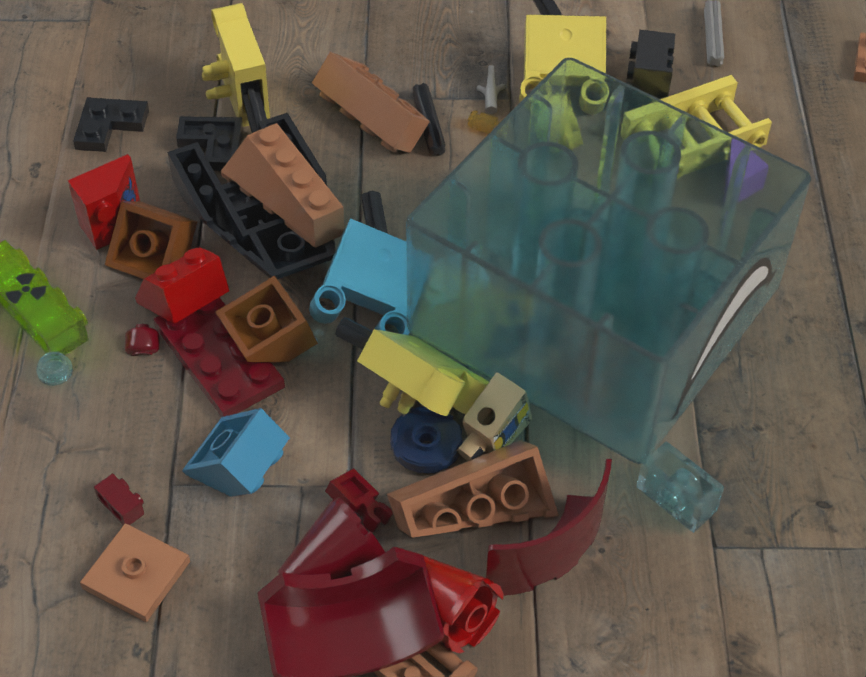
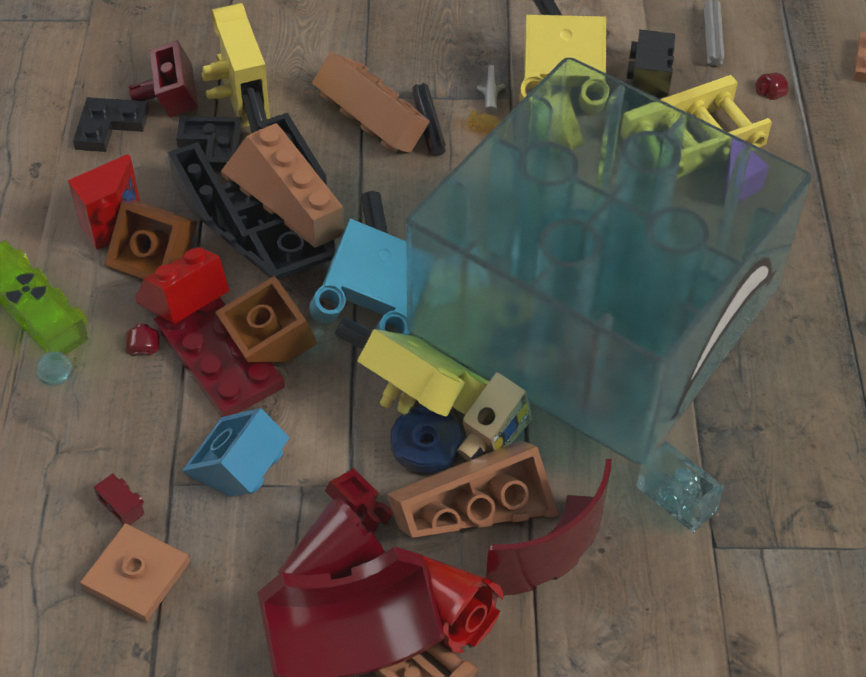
none -> dark red brick [128,40,198,118]
none -> dark red piece [755,72,788,100]

